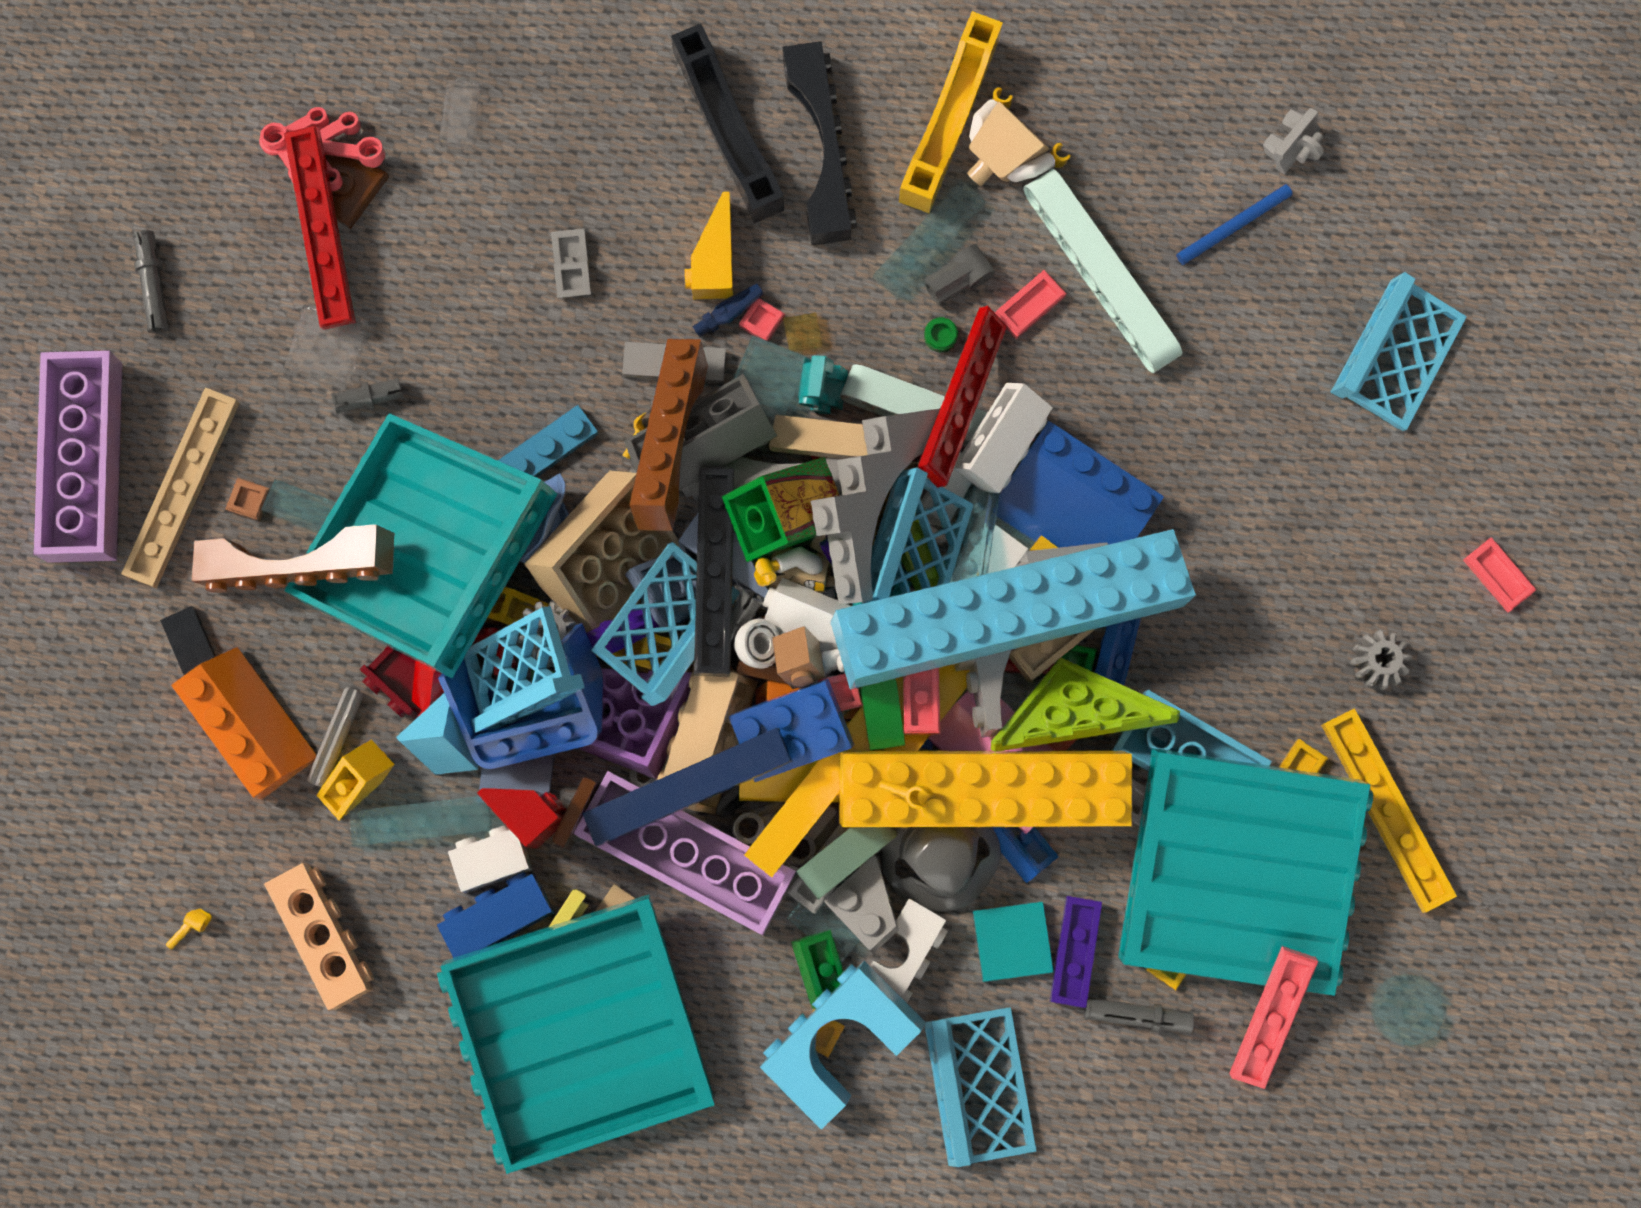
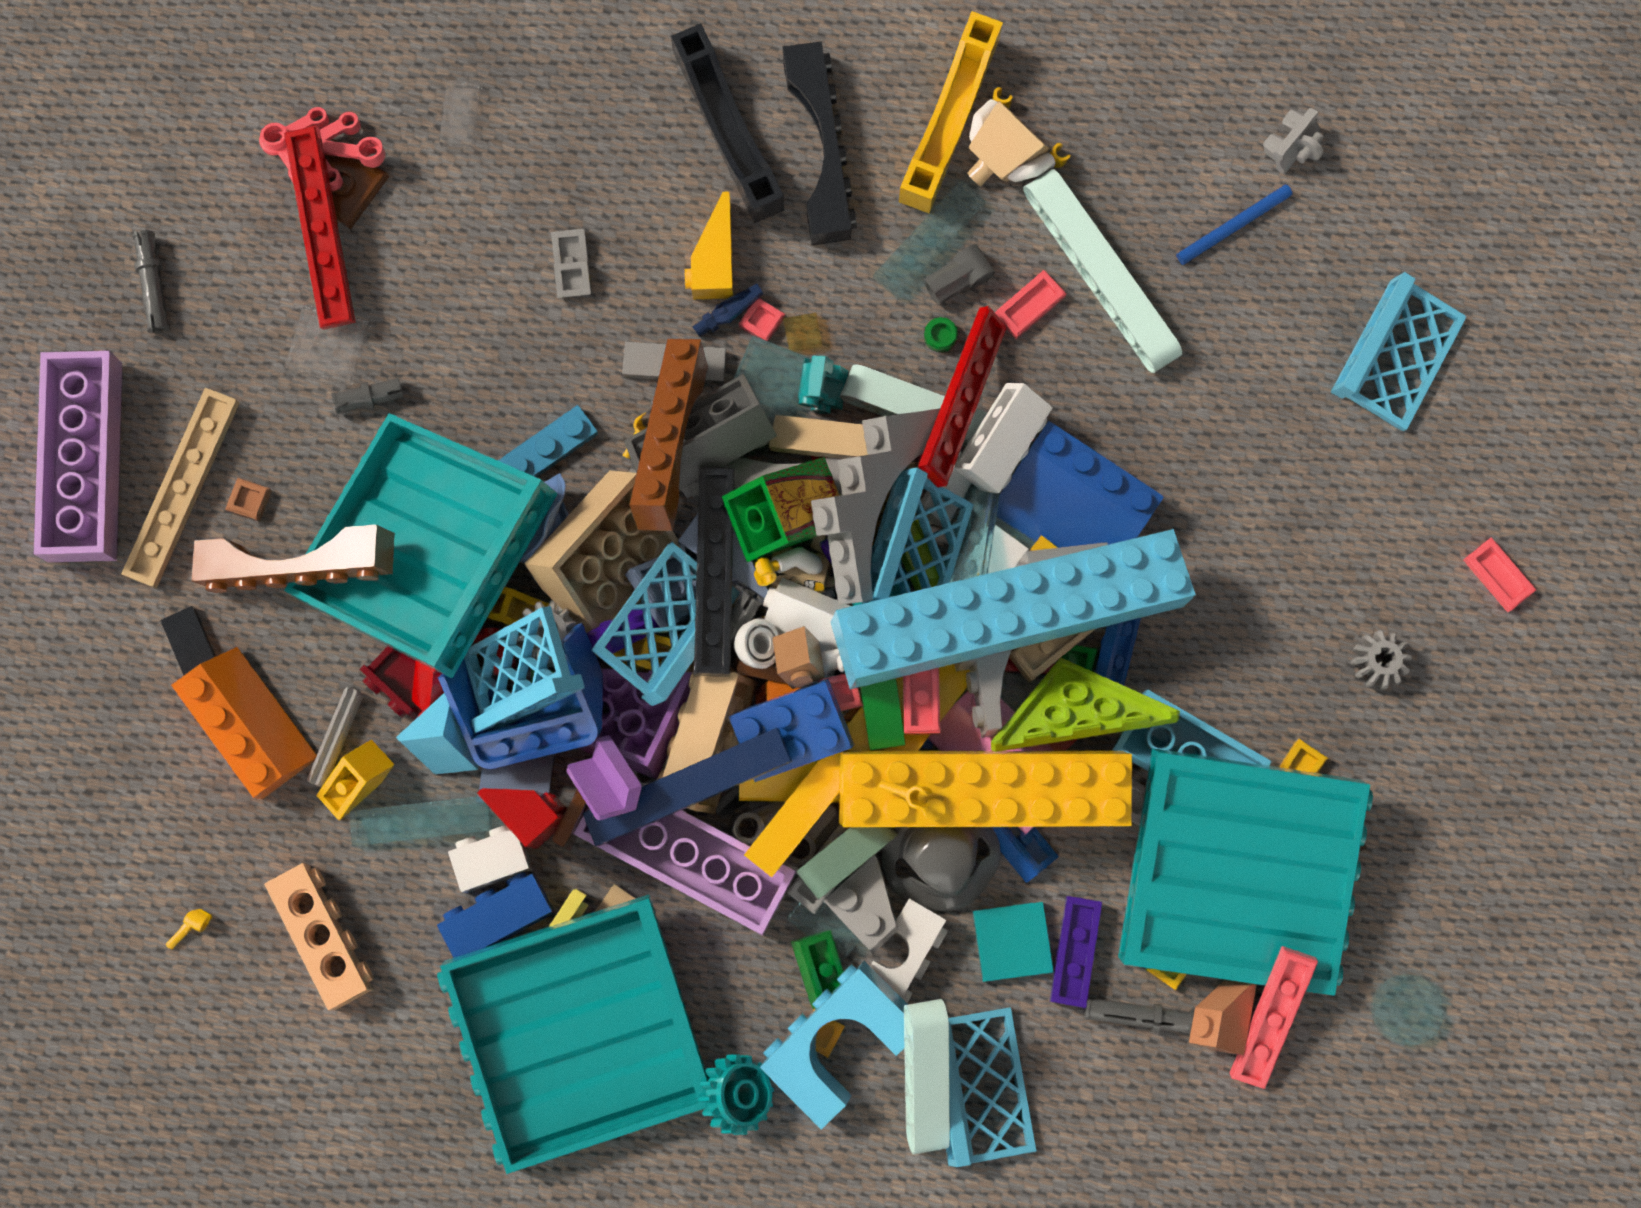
clear light blue tile [261,479,336,533] -> none
yellow plate [1321,708,1457,913] -> none
none -> medium lavender panel [567,735,642,820]
none -> teal gear [699,1054,774,1135]
none -> light aqua beam [904,999,950,1155]
none -> nougat slope [1189,980,1257,1055]

